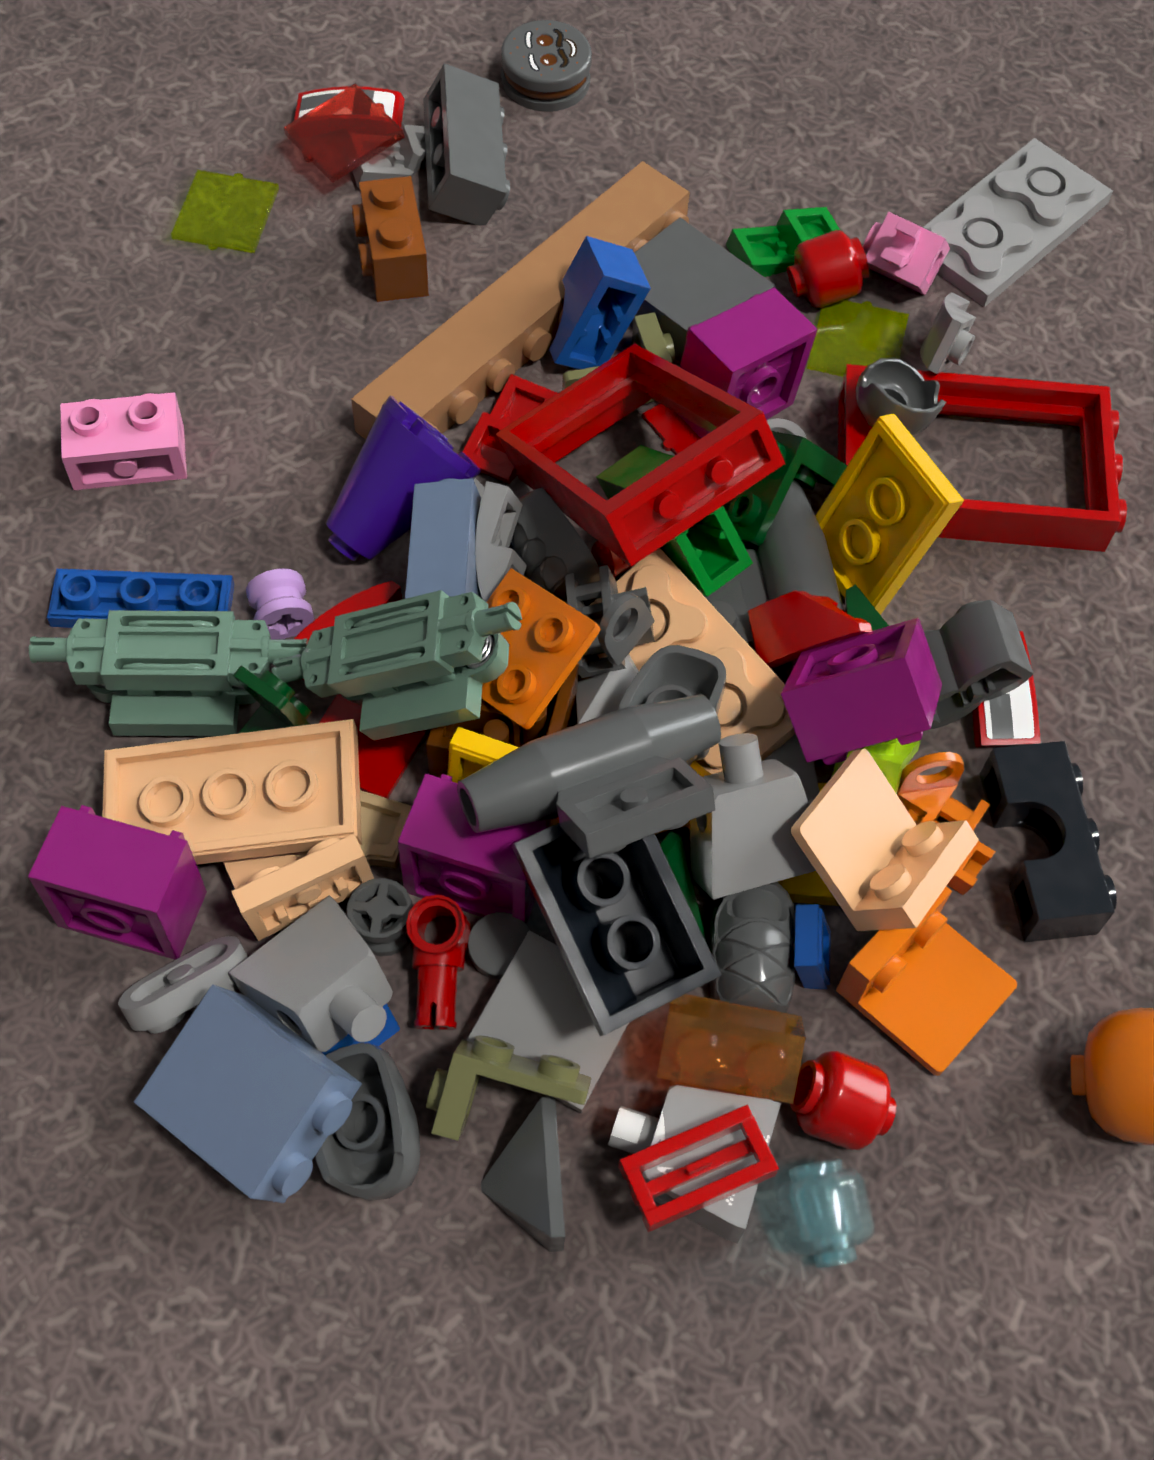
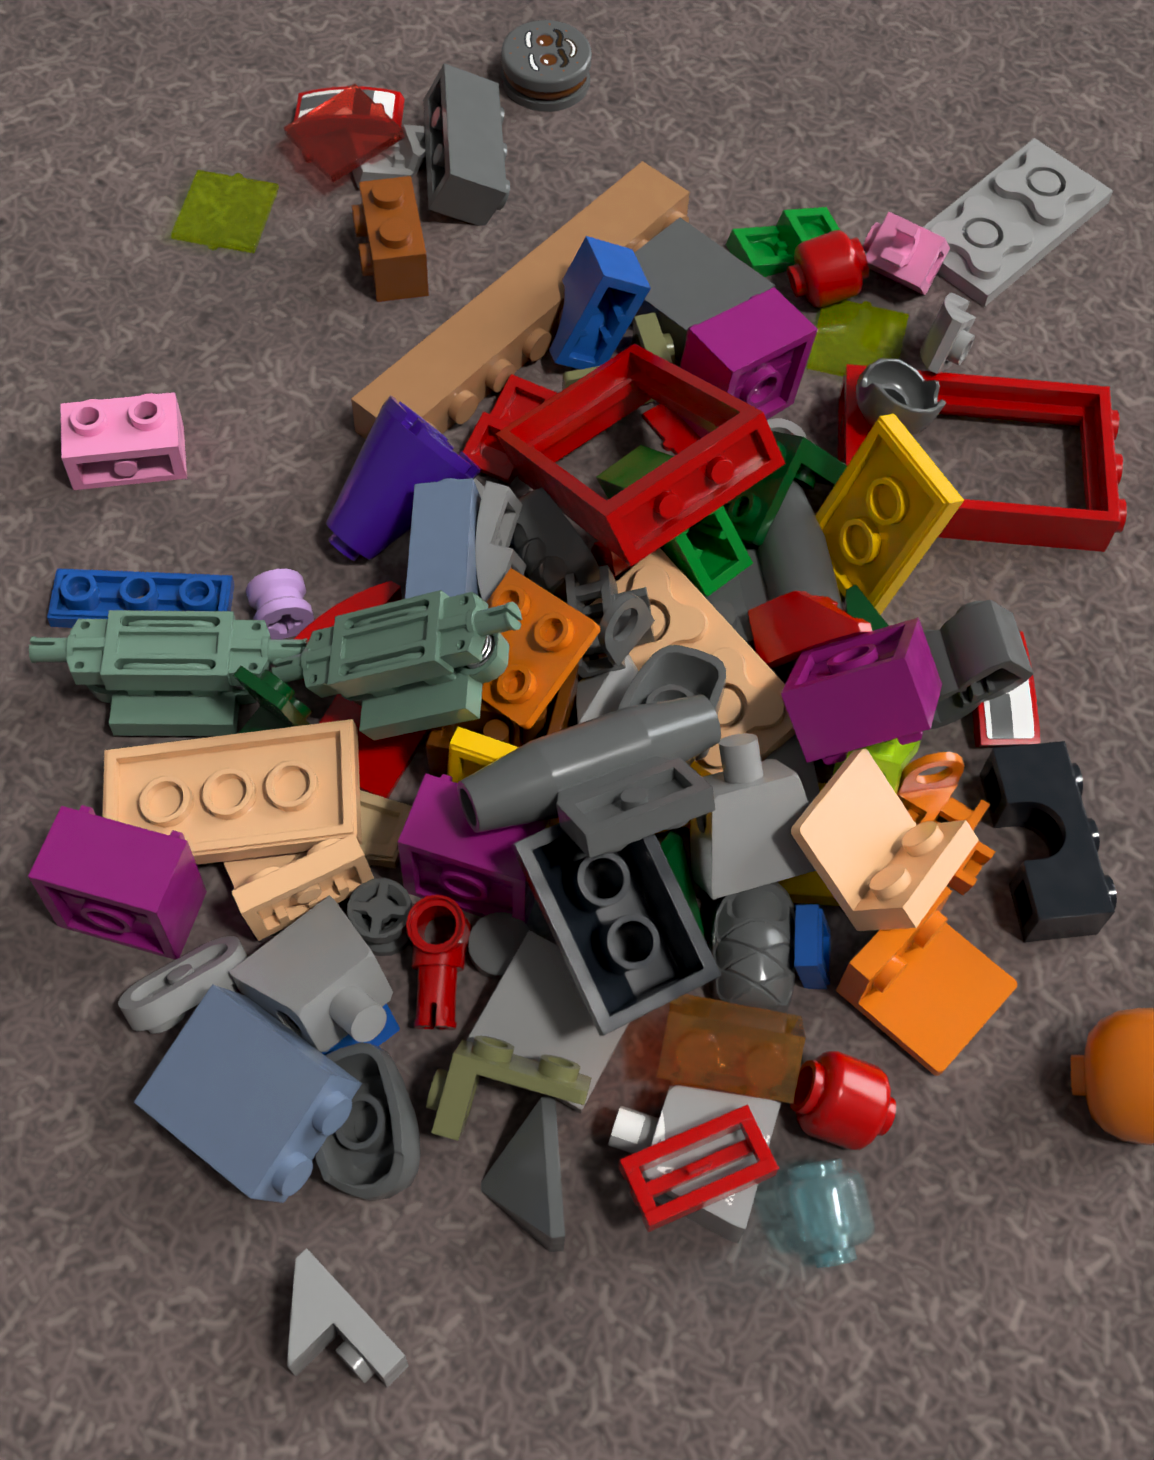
none -> light grey slope [287,1248,408,1388]

